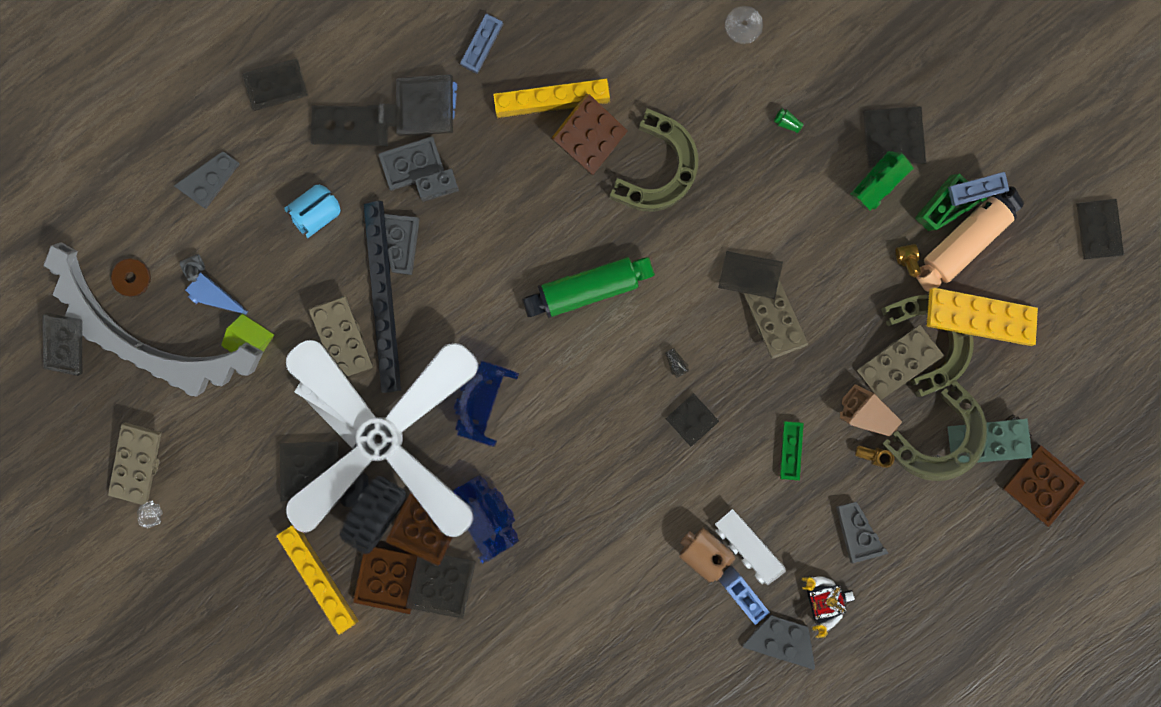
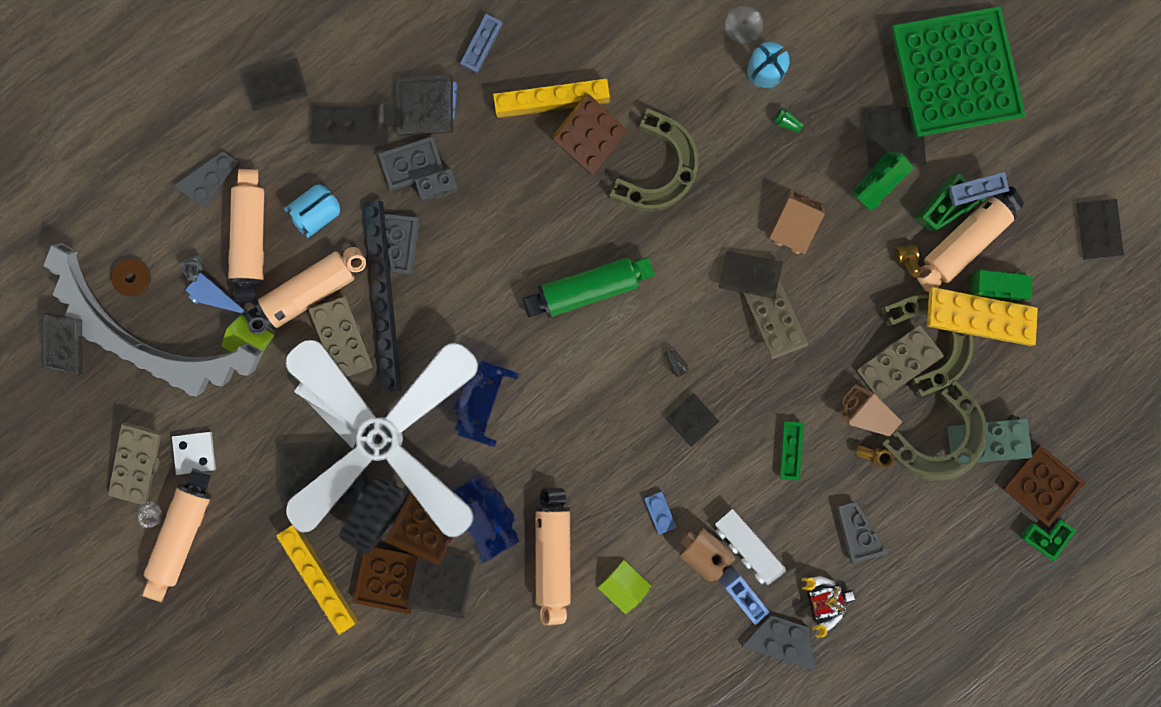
none -> light nougat piece [143,468,212,602]
none -> white tile [172,432,216,475]
none -> light nougat piece [228,169,264,303]
none -> light nougat piece [245,247,366,334]
none -> light nougat piece [536,488,570,625]
none -> lime slope [598,560,652,614]
none -> medium blue plate [644,491,677,534]
none -> medium azure cylinder [747,42,790,88]
none -> medium nougat slope [770,189,825,254]
none -> green plate [891,6,1026,138]
none -> green wedge [969,270,1032,301]
none -> green brick [1020,519,1077,562]

